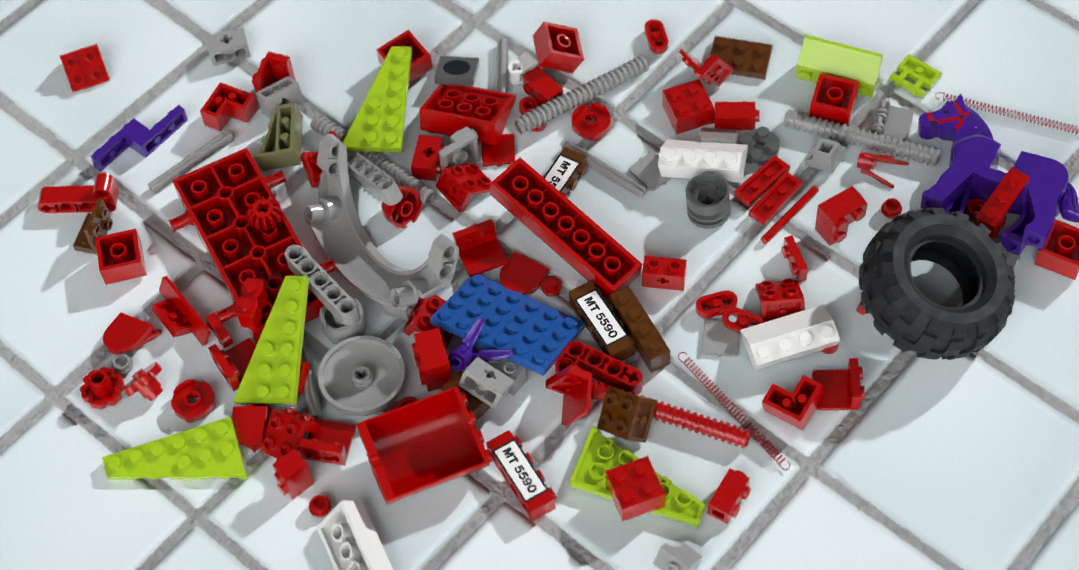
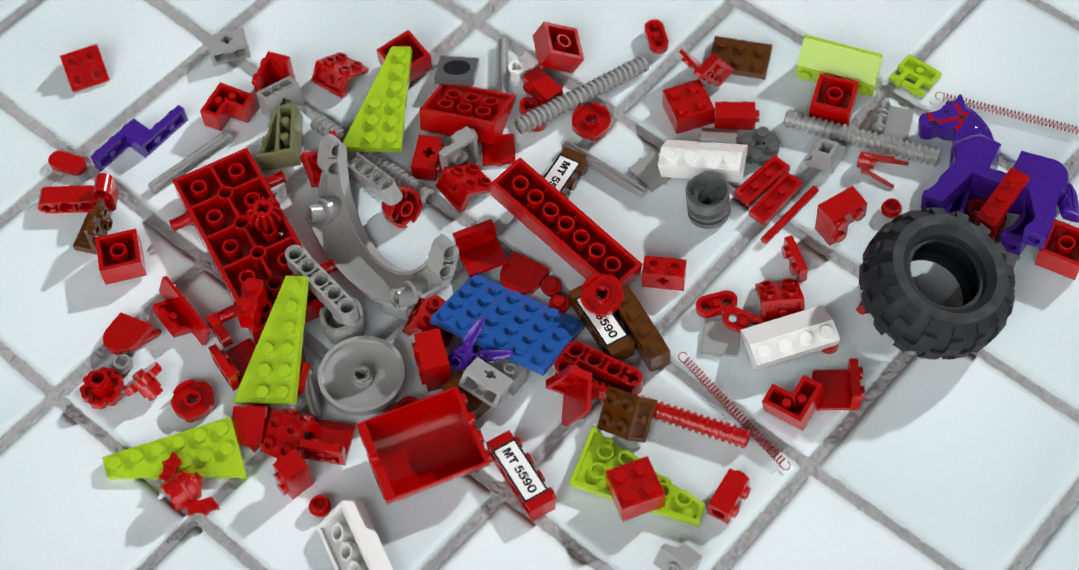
none -> red tile [48,151,87,176]
none -> red helmet [158,452,220,516]
none -> red bracket [311,52,369,98]
none -> red plate [549,294,570,313]
none -> red plate [580,273,625,318]

